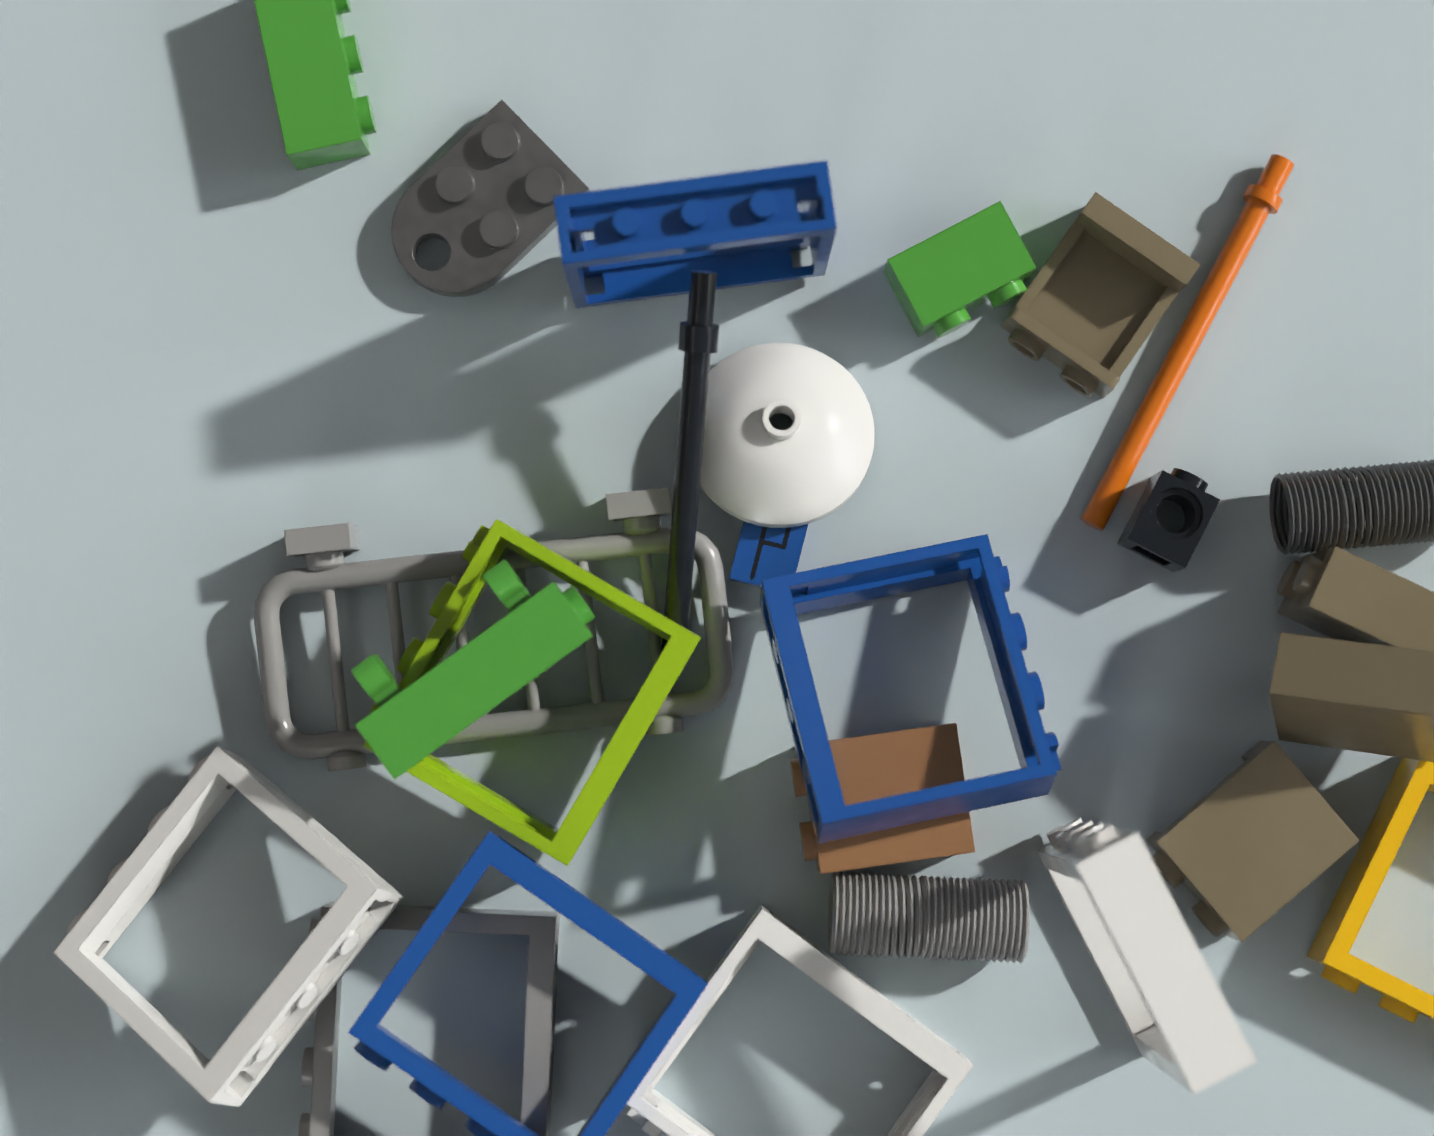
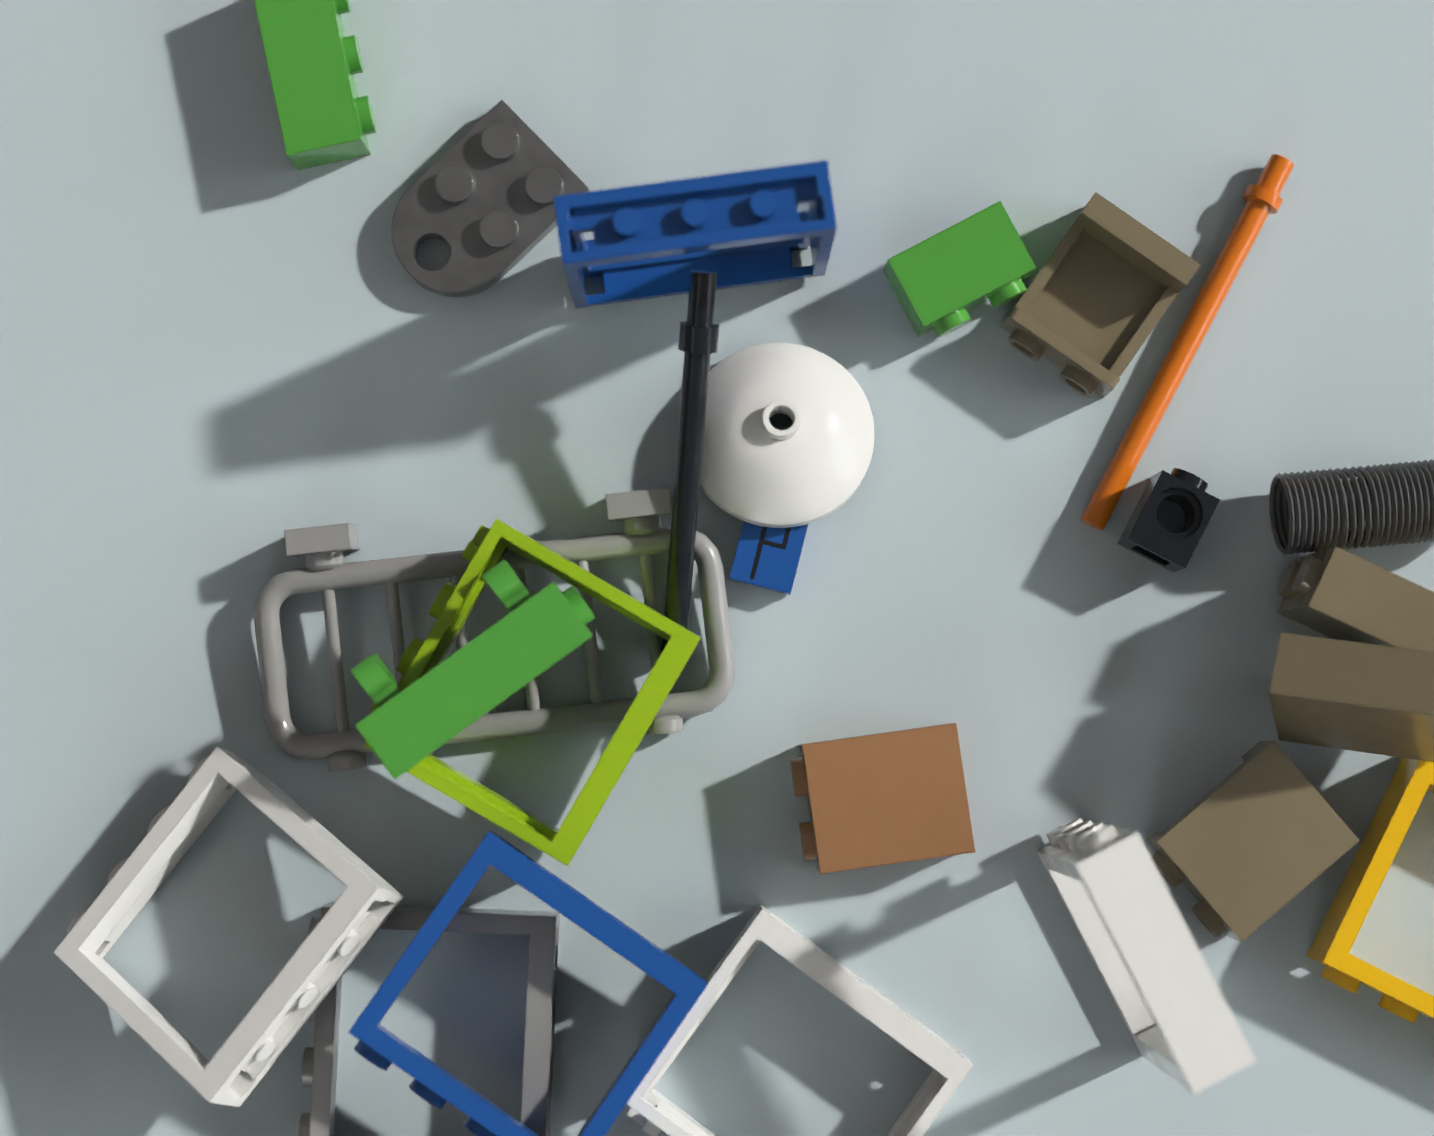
blue window [760,534,1062,843] -> none
light grey piece [828,872,1030,964] -> none

